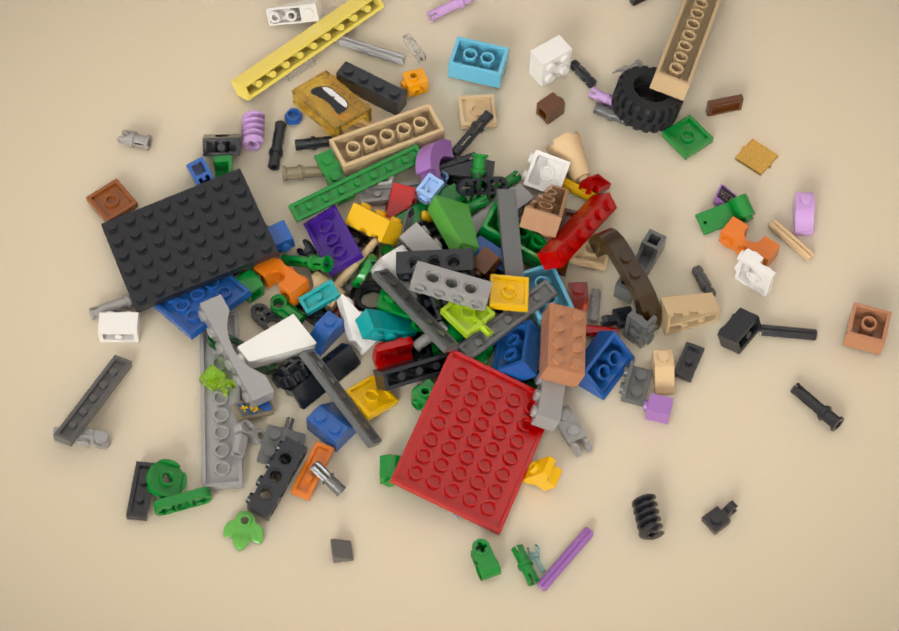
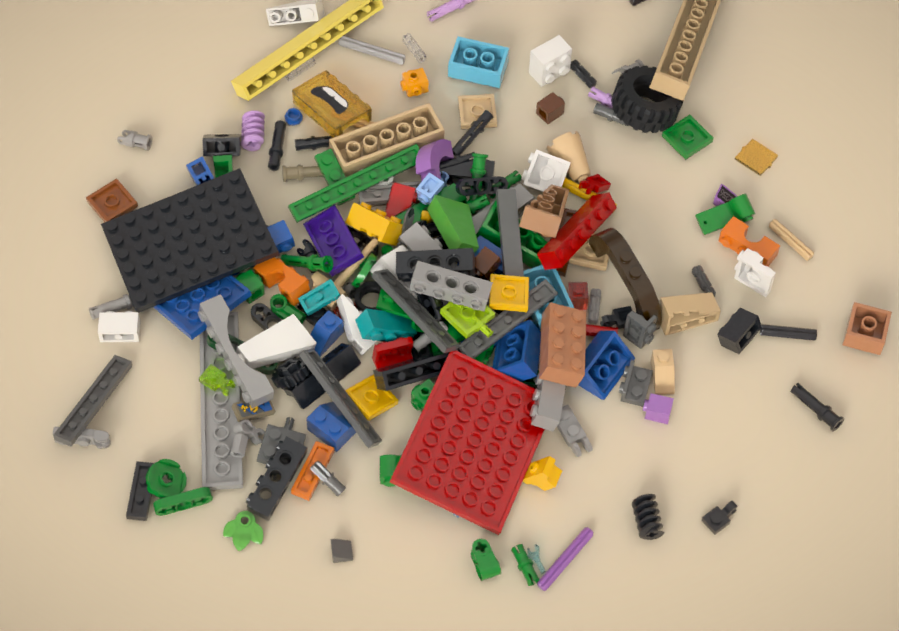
black brick [336,61,407,115] -> none
dark grey arch [613,229,667,304] -> none
black plate [674,342,705,383] -> none
reddish brown tile [705,94,744,116] -> none
lavender arch [792,192,815,236] -> none

